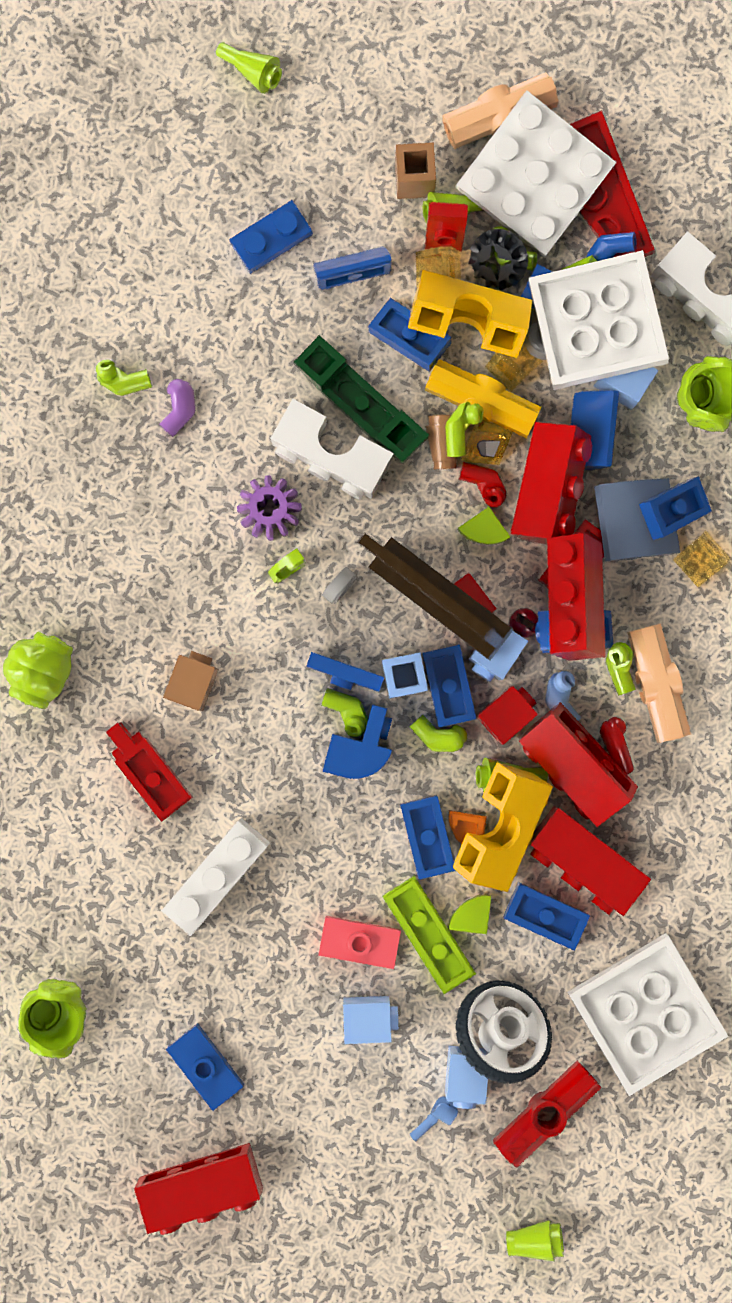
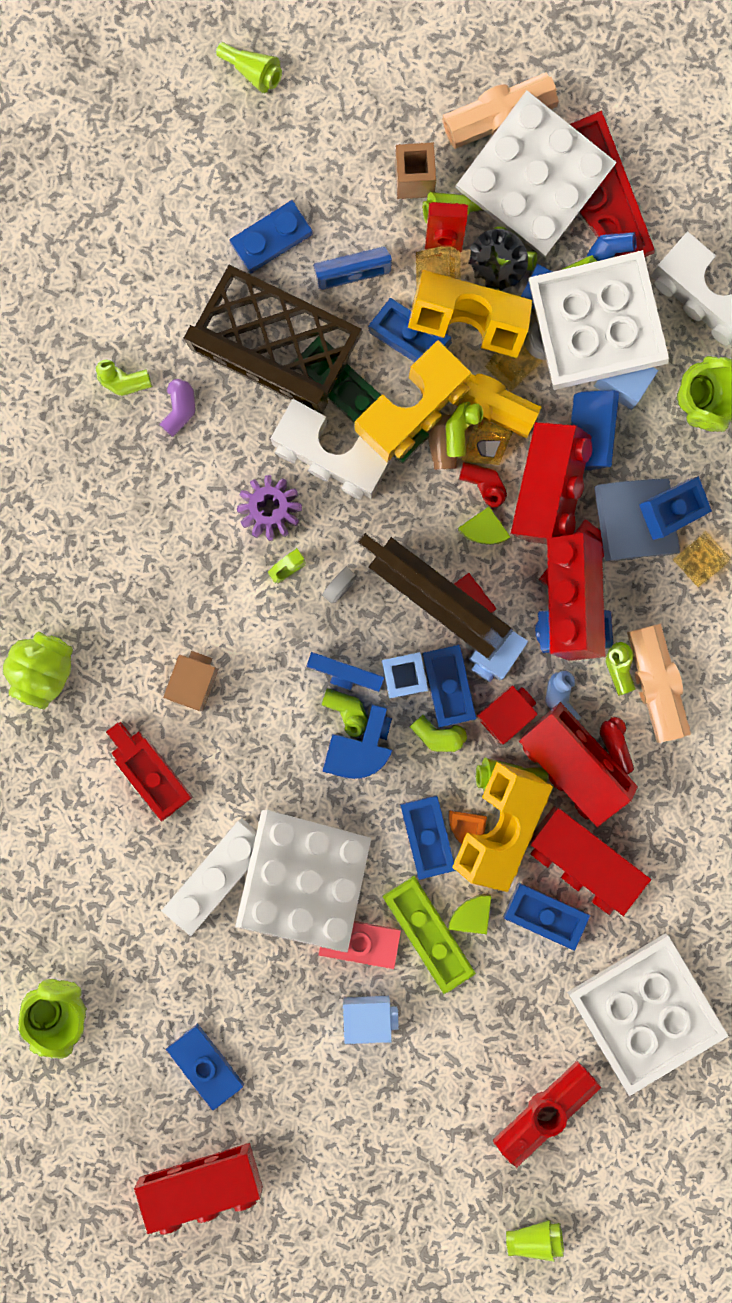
medium blue hand [410,1096,458,1141] -> none
light blue brick [445,1045,488,1109] -> none
white wheel [455,980,552,1084] -> none
dark red hinge [508,608,538,639] -> none
none -> dark brown fence [183,264,363,414]
none -> white plate [235,810,371,953]
none -> yellow arch [355,340,471,462]

